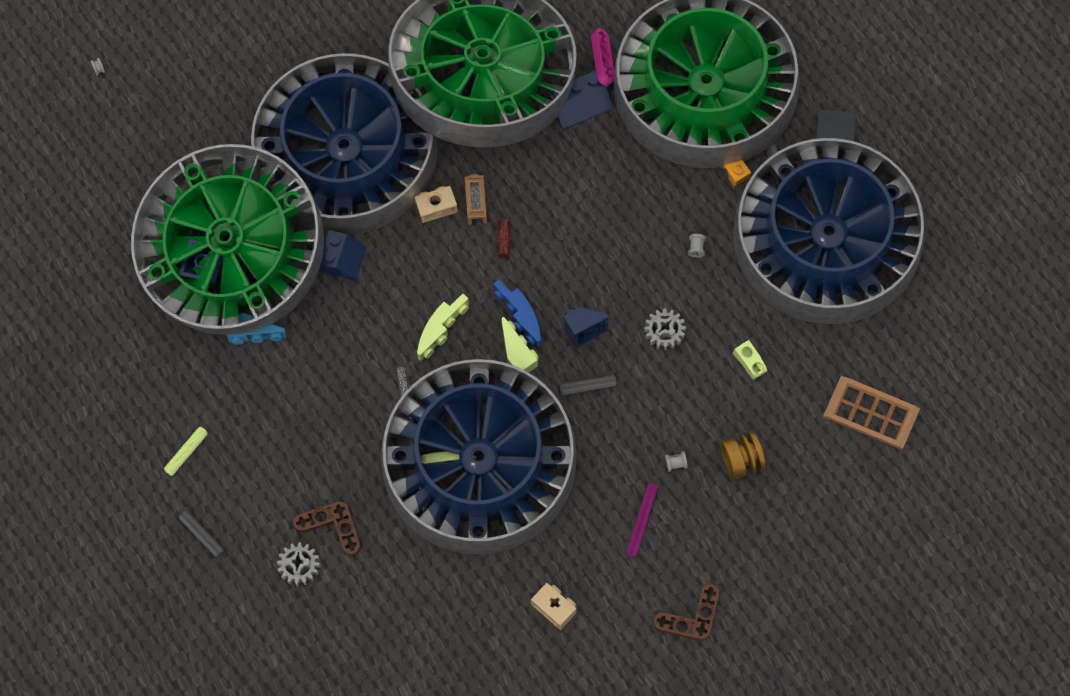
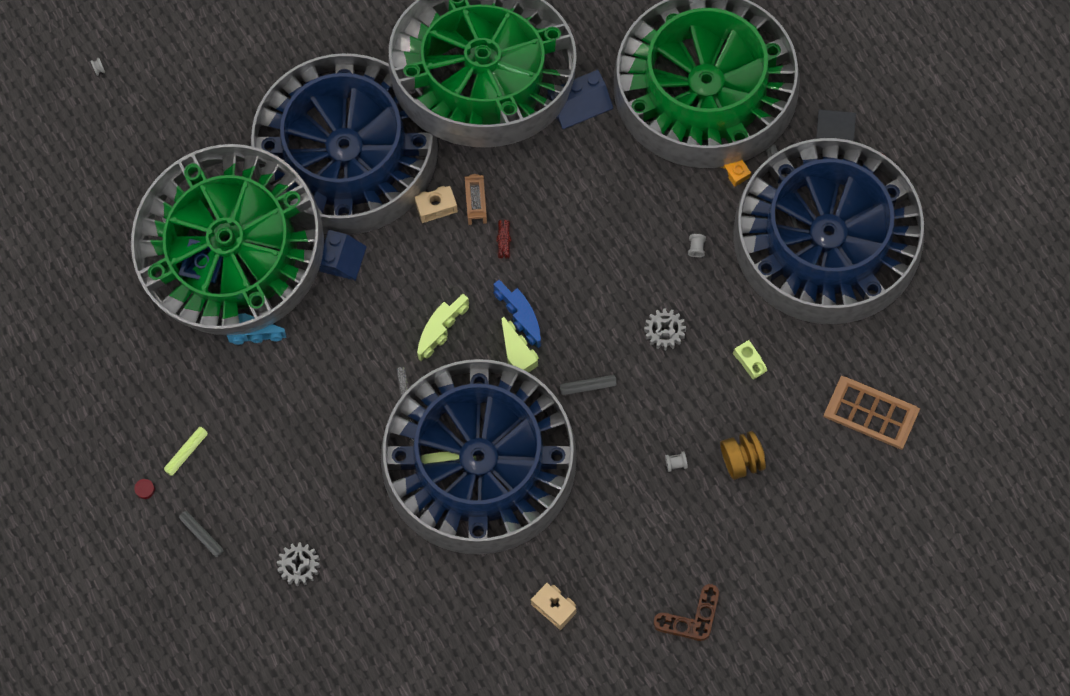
reddish brown beam [293,501,361,556] -> none
dark blue slope [563,307,608,348] -> none
dark pink beam [591,28,614,86] -> none
magenta axle [626,483,658,558] -> none
none -> dark red tile [134,479,155,499]

